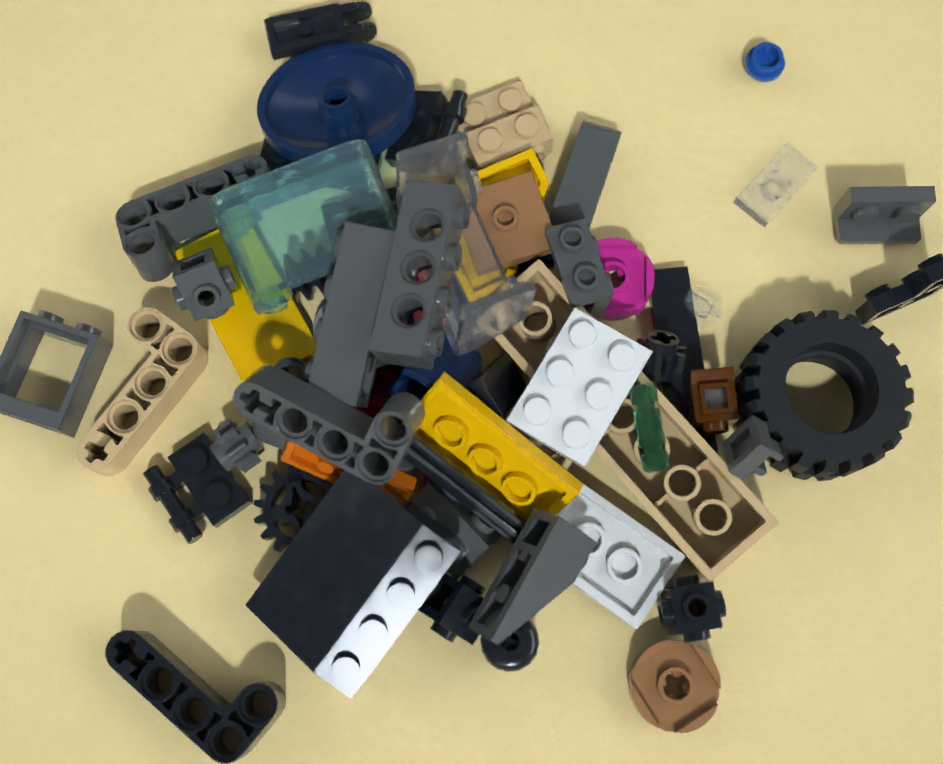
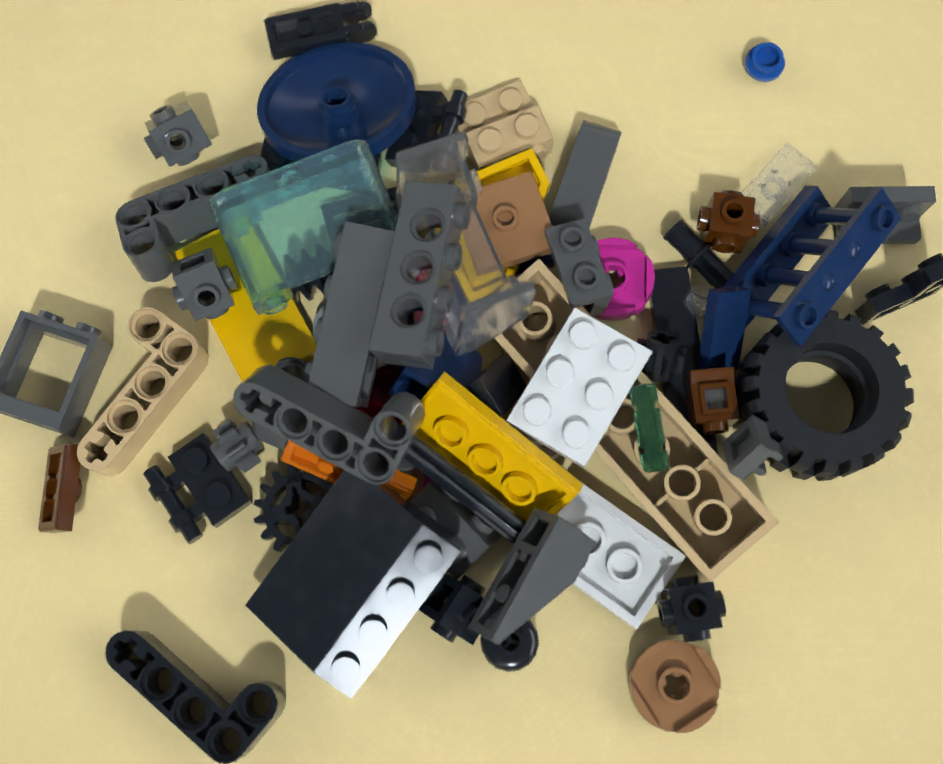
none -> reddish brown plate [38,443,82,533]
none -> dark grey brick [144,101,212,167]
none -> black axle [663,220,733,288]
none -> reddish brown brick [697,190,760,254]
none -> dark blue tile [697,286,751,370]
none -> dark blue fence [723,186,902,347]

